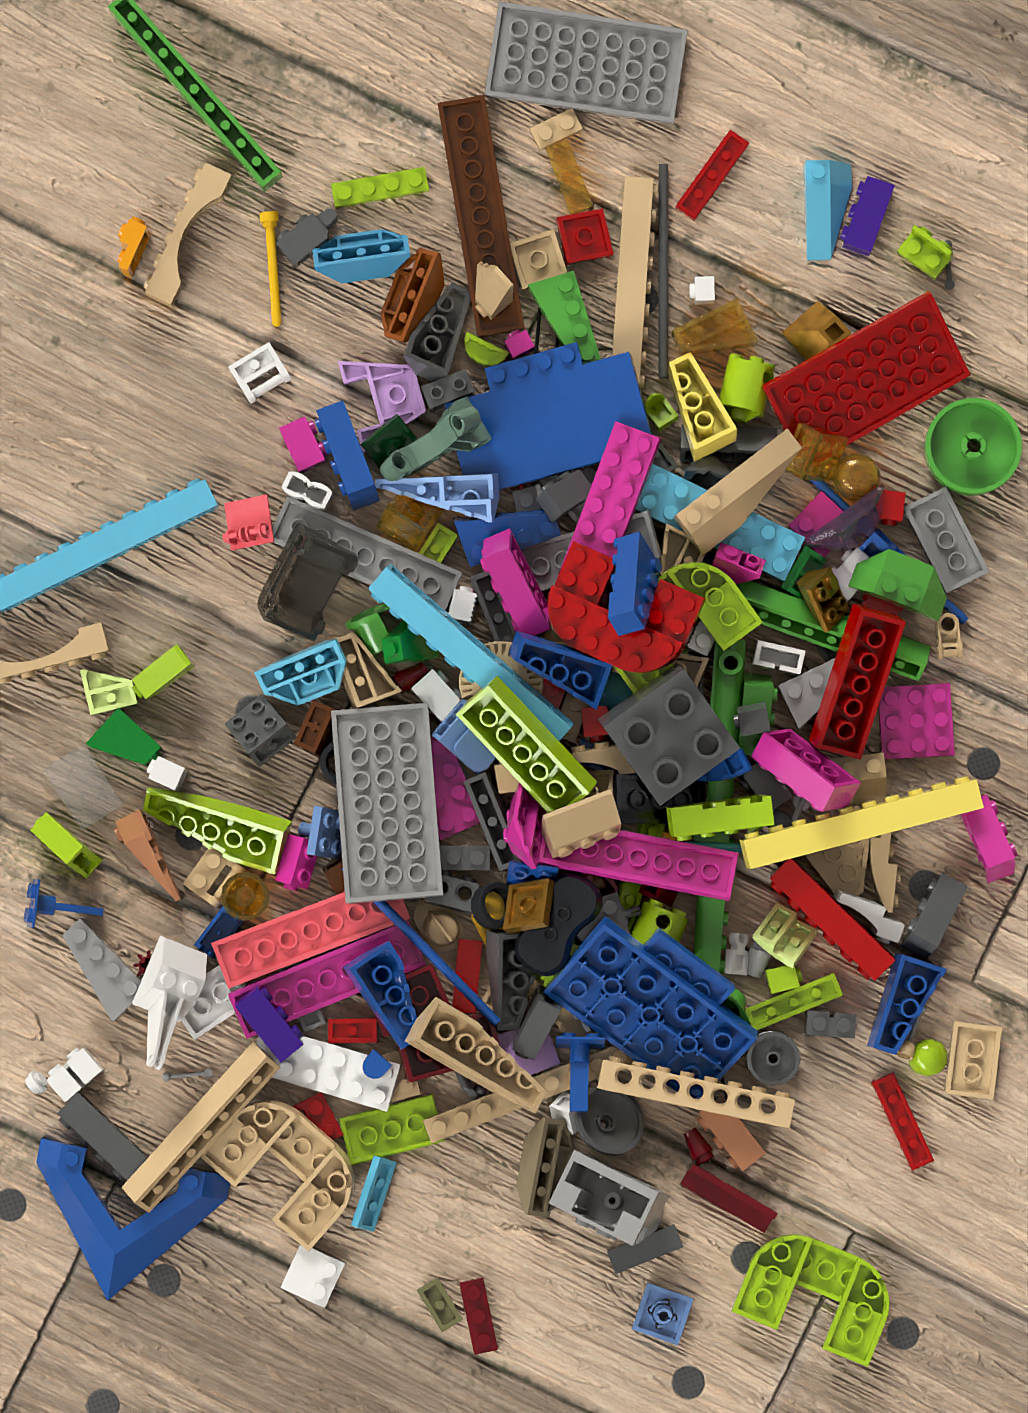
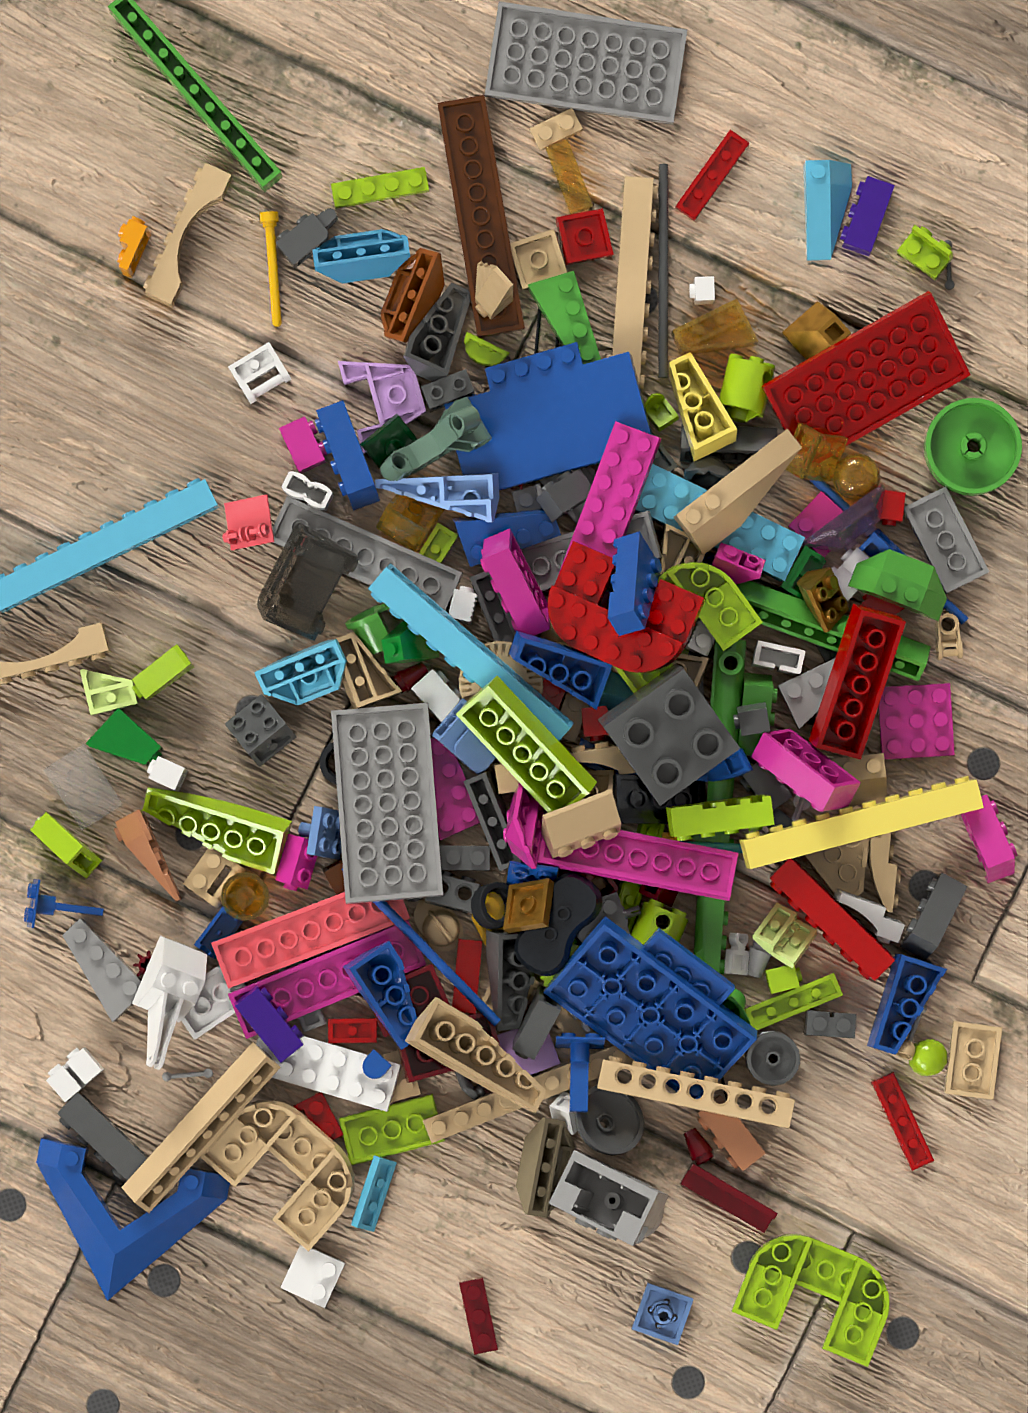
white plate [25,1071,48,1094] -> none
reddish brown hinge [294,700,335,756] -> none
olive plate [417,1277,463,1332] -> none
dark pink plate [505,329,535,360] -> none
dark grey tile [607,1224,683,1274] -> none

